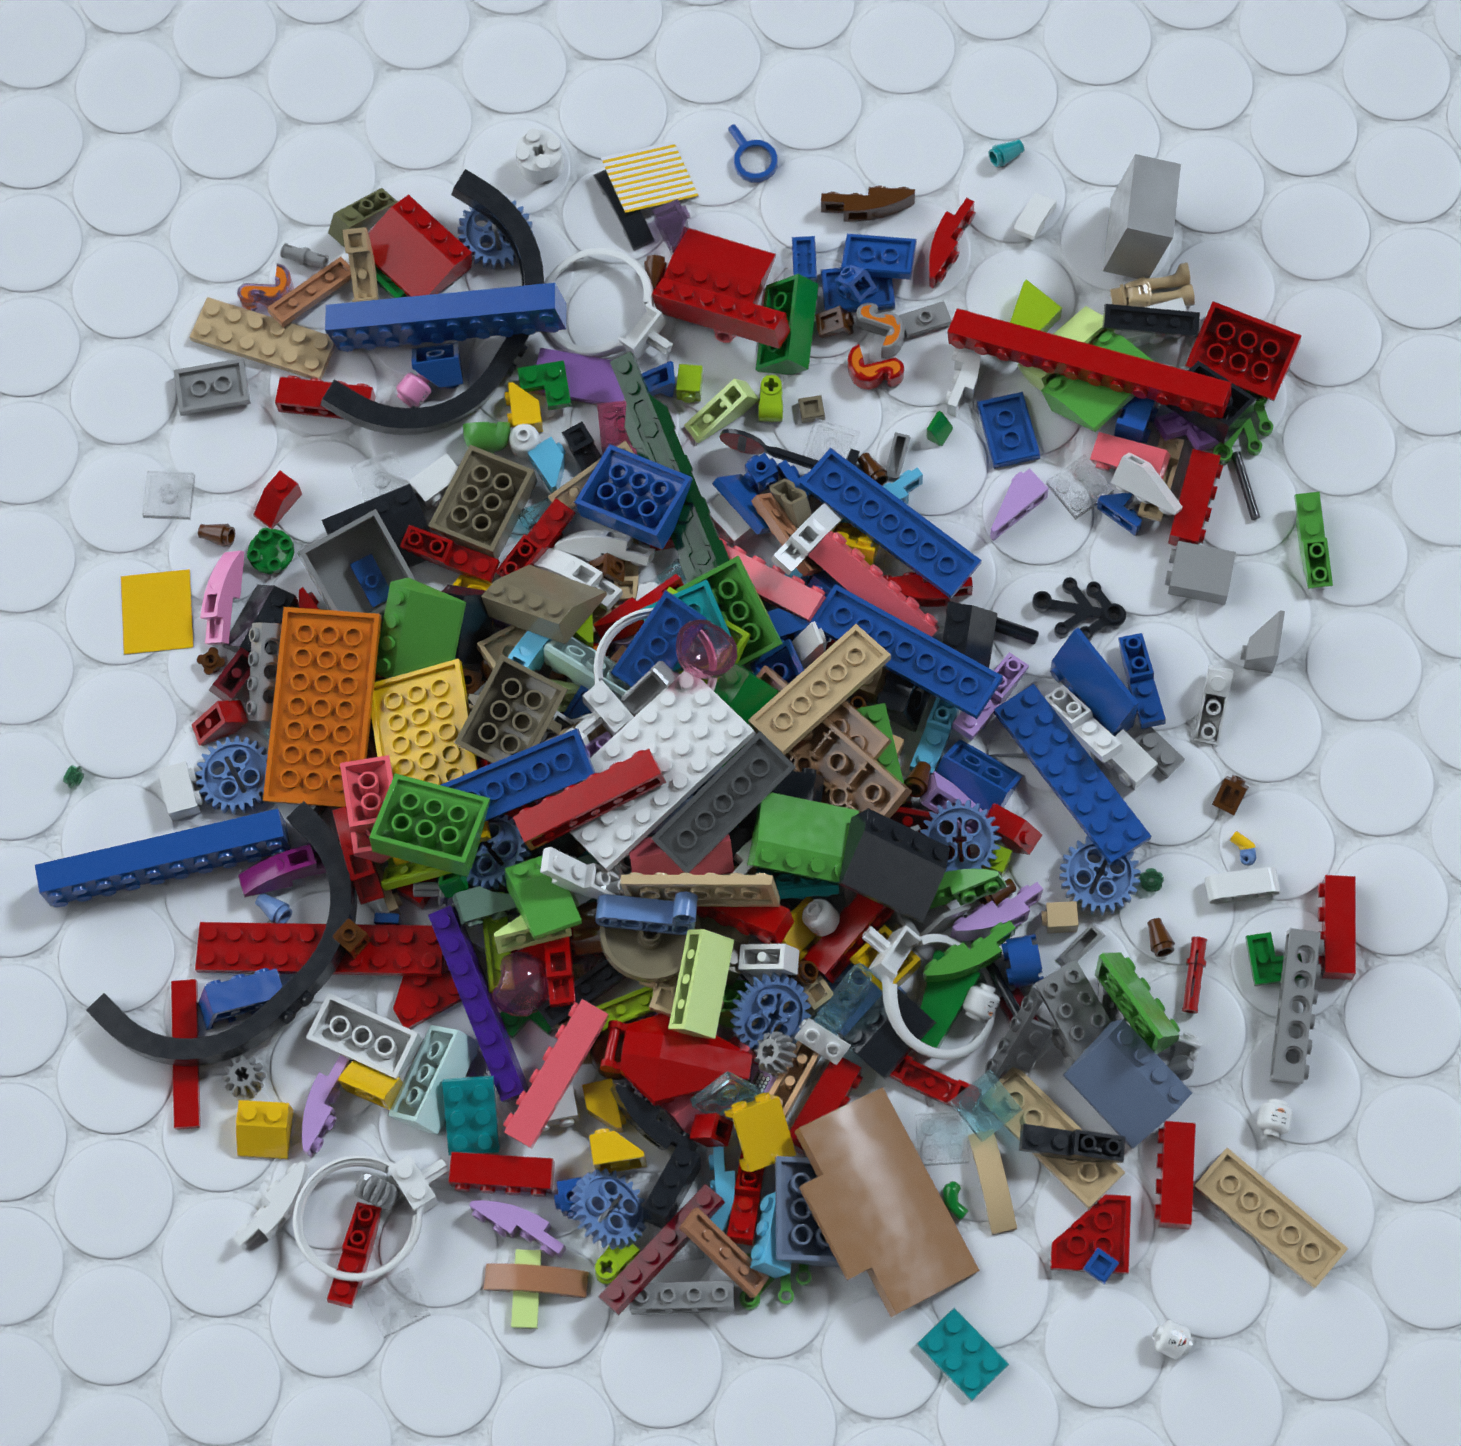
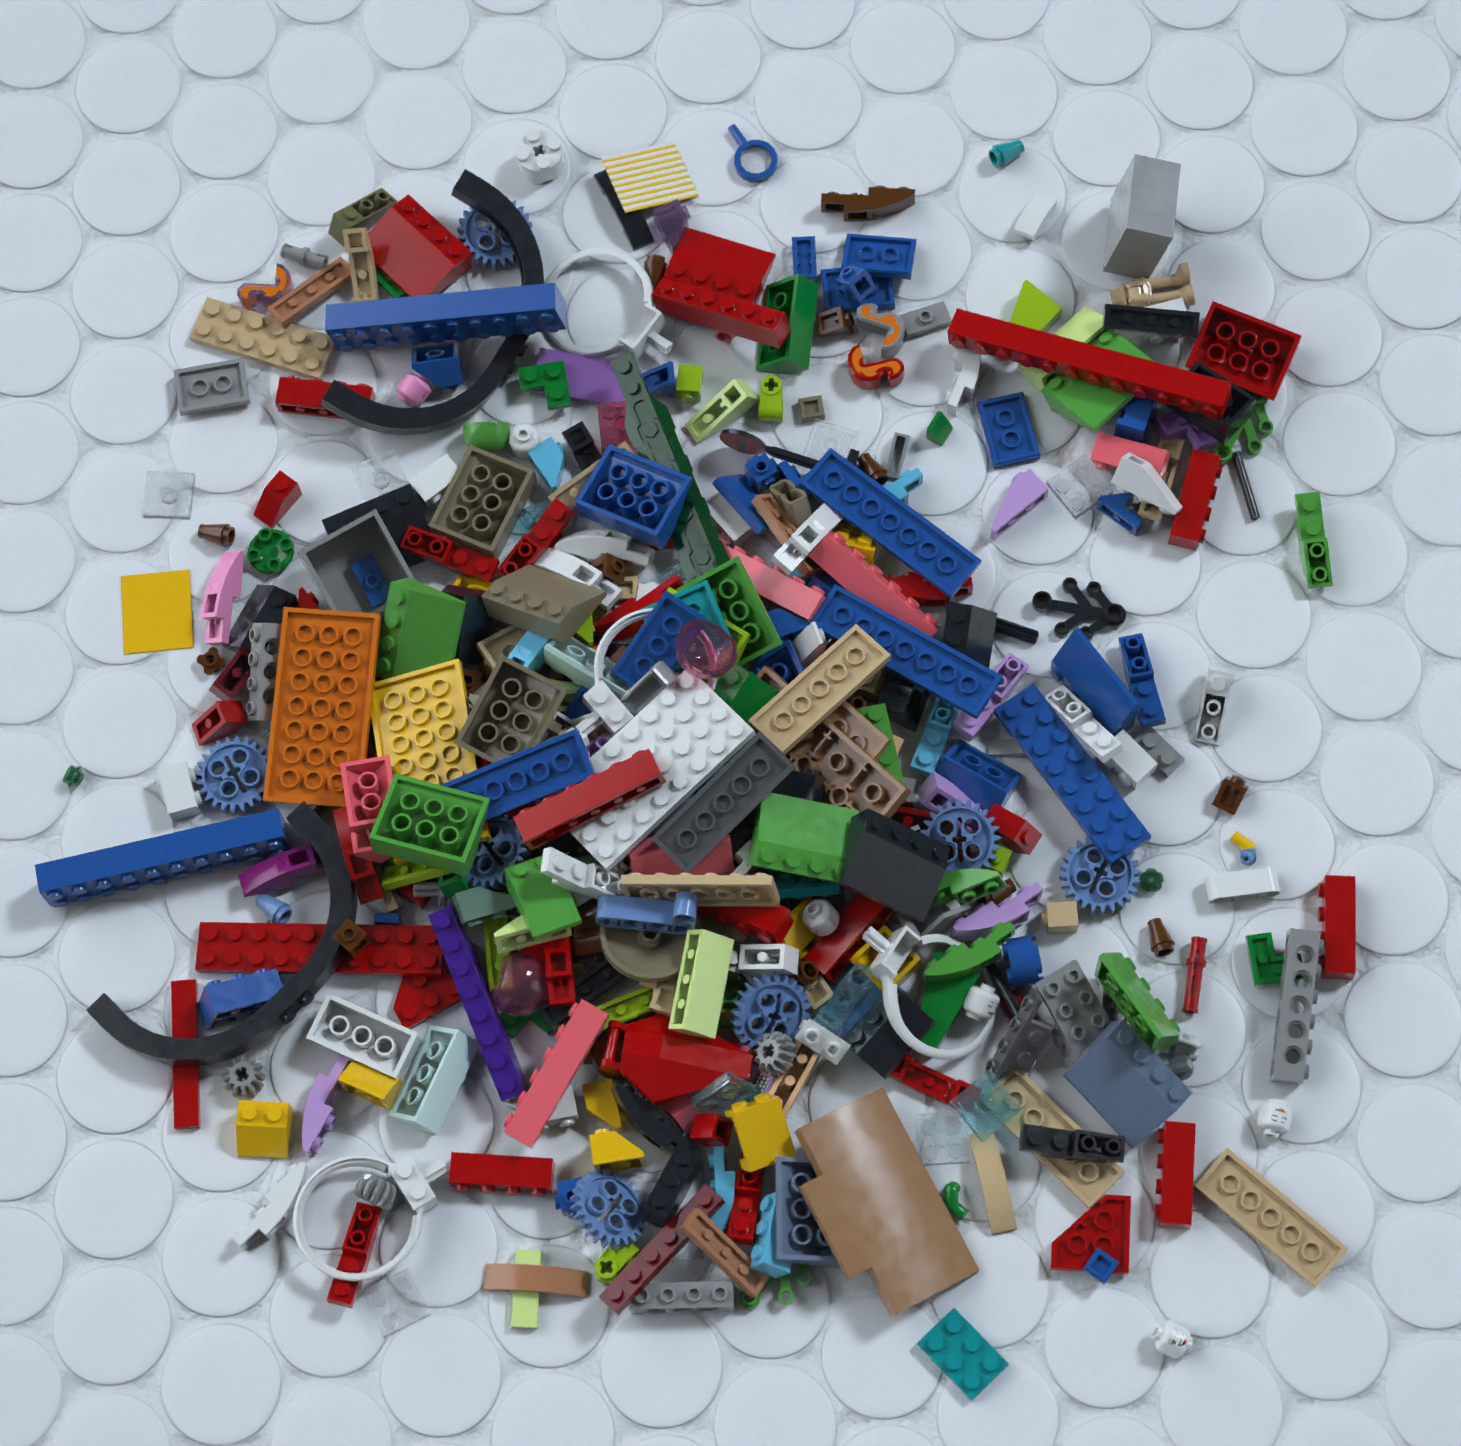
teal plate [442,1076,500,1155] -> none
lavender slope [469,1200,566,1258] -> none
yellow slope [505,382,543,432] -> none
red brick [789,1057,864,1158] -> none
reddish brown cone [904,761,931,798] -> none
red slope [929,197,976,288] -> none
light grey piece [1059,924,1106,964] -> none
light grey brick [1165,541,1236,605] -> none
light grey slope [1240,610,1285,673] -> none

